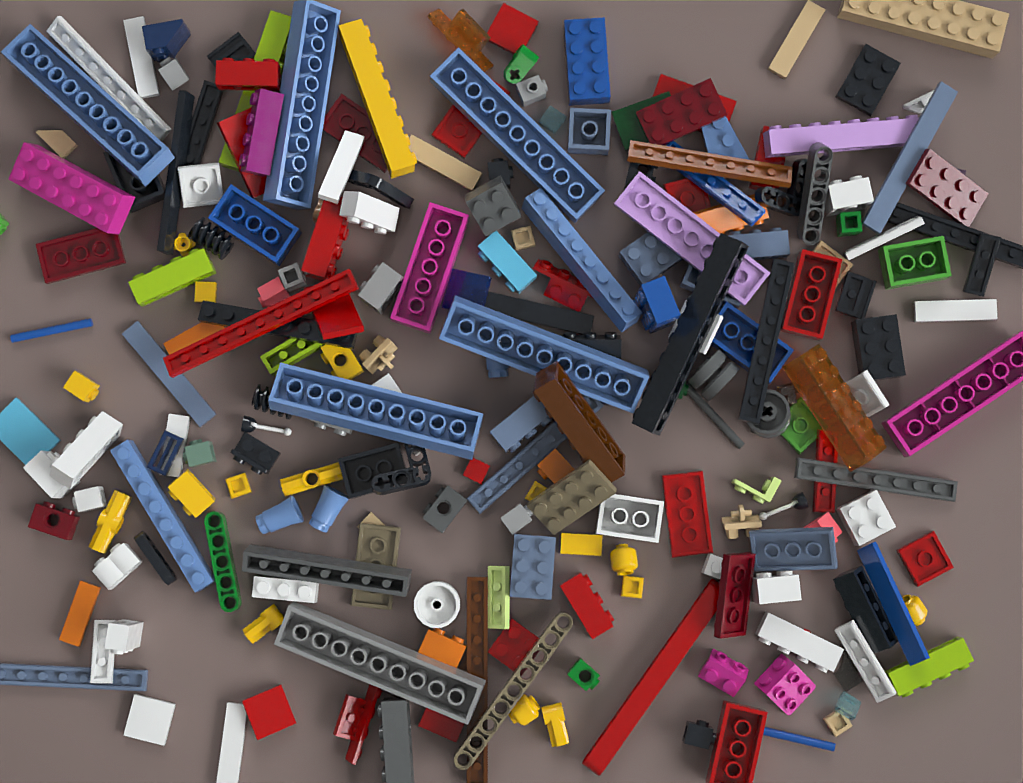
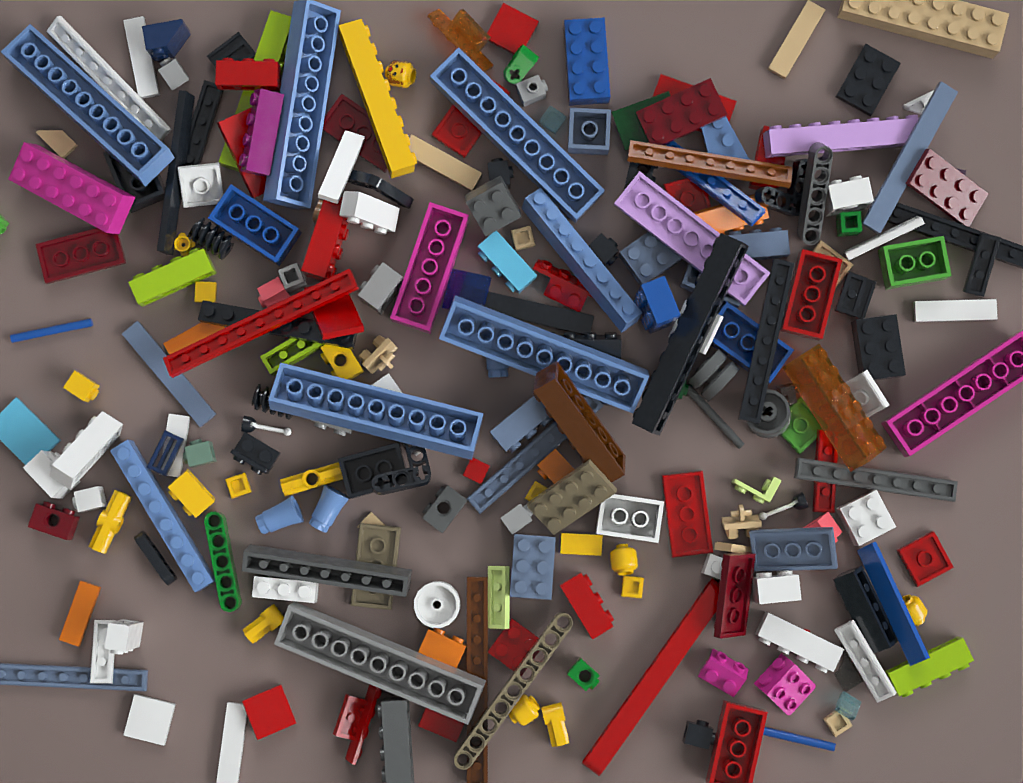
white brick [92,543,143,590] -> none
none -> yellow head [385,60,416,88]
none -> black brick [589,233,619,266]
none -> tan tile [714,542,752,553]

